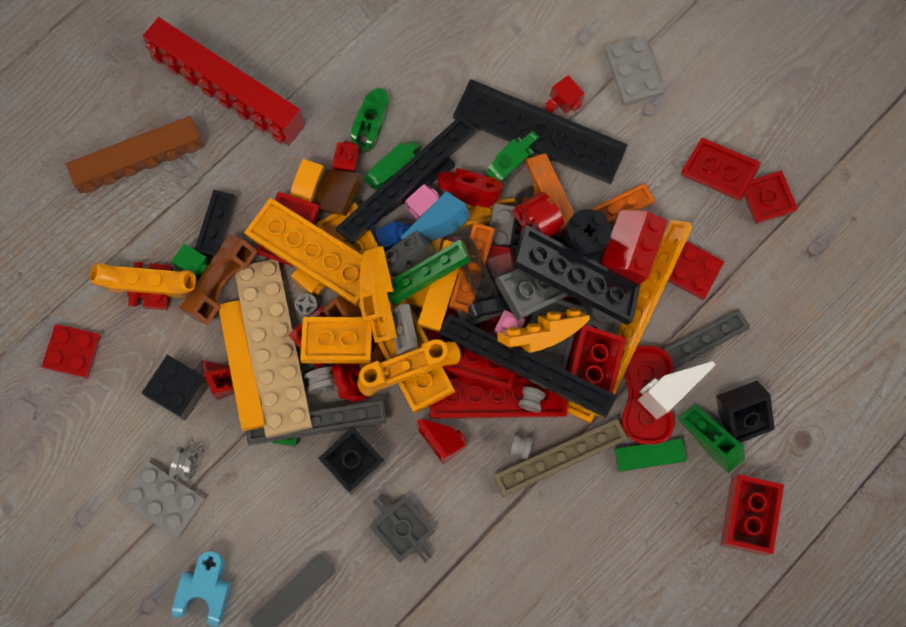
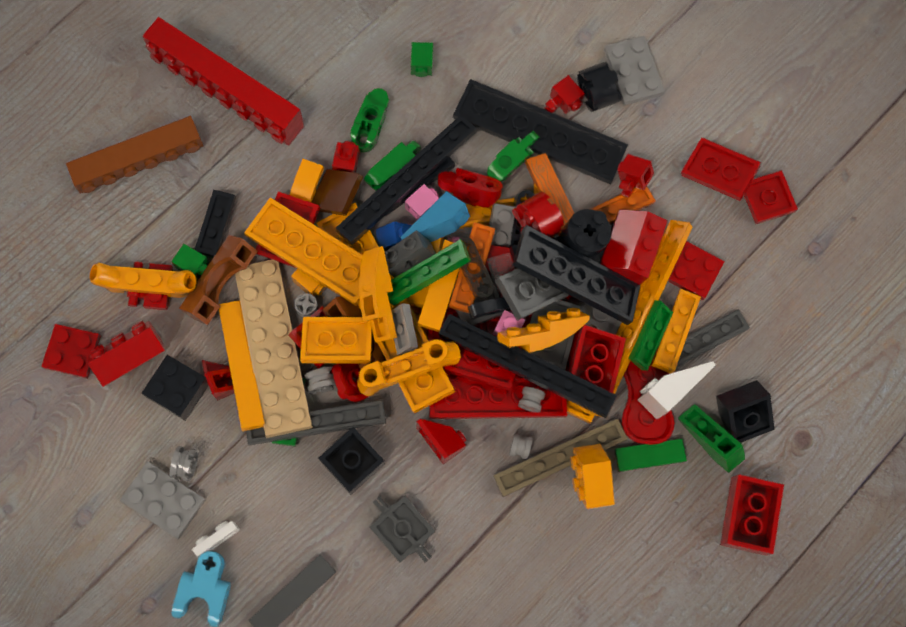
none -> red brick [87,320,165,387]
none -> white plate [192,521,240,557]
none -> green brick [411,42,433,77]
none -> light orange brick [570,444,615,509]
none -> black brick [577,62,622,112]
none -> red brick [617,154,654,197]
none -> green tile [629,300,673,371]
none -> light orange tile [652,288,701,374]

